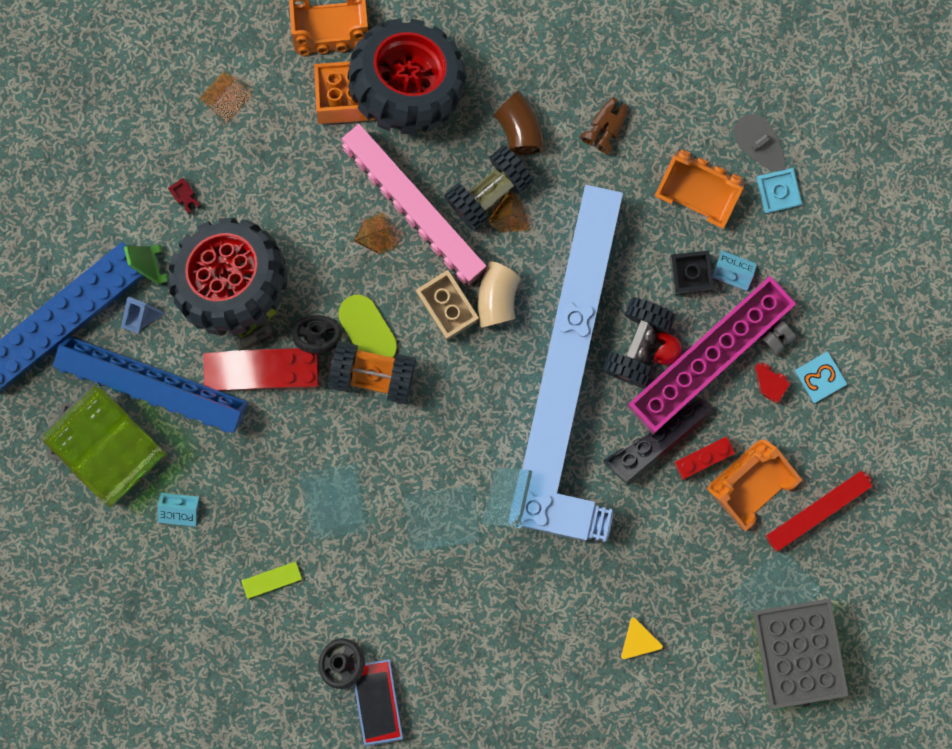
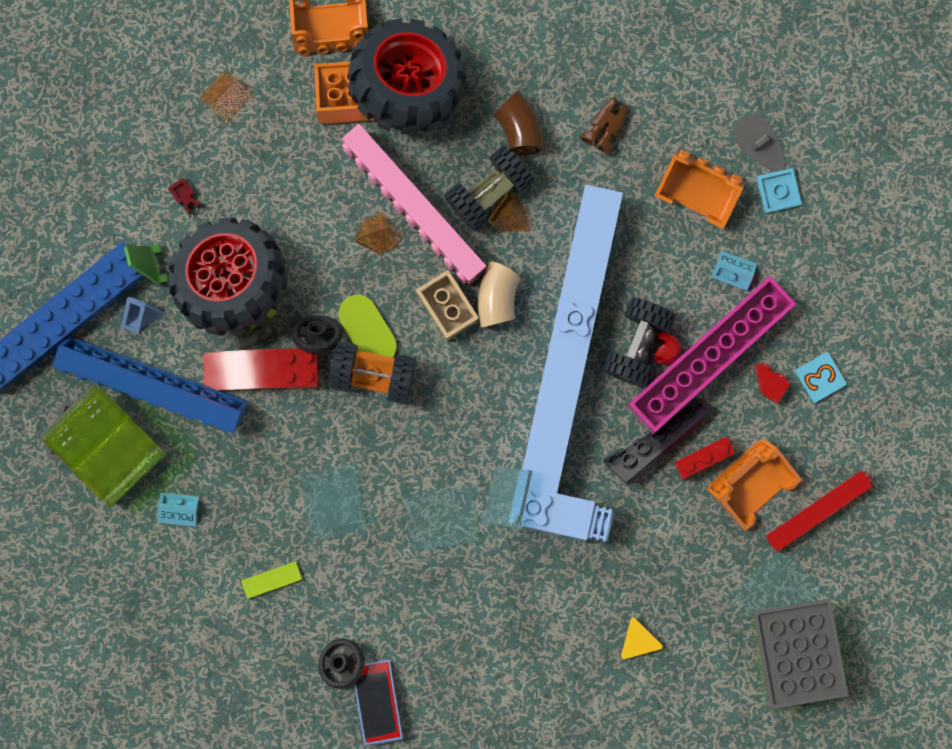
black brick [670,250,714,295] -> none
dark grey wheel [760,320,796,356] -> none

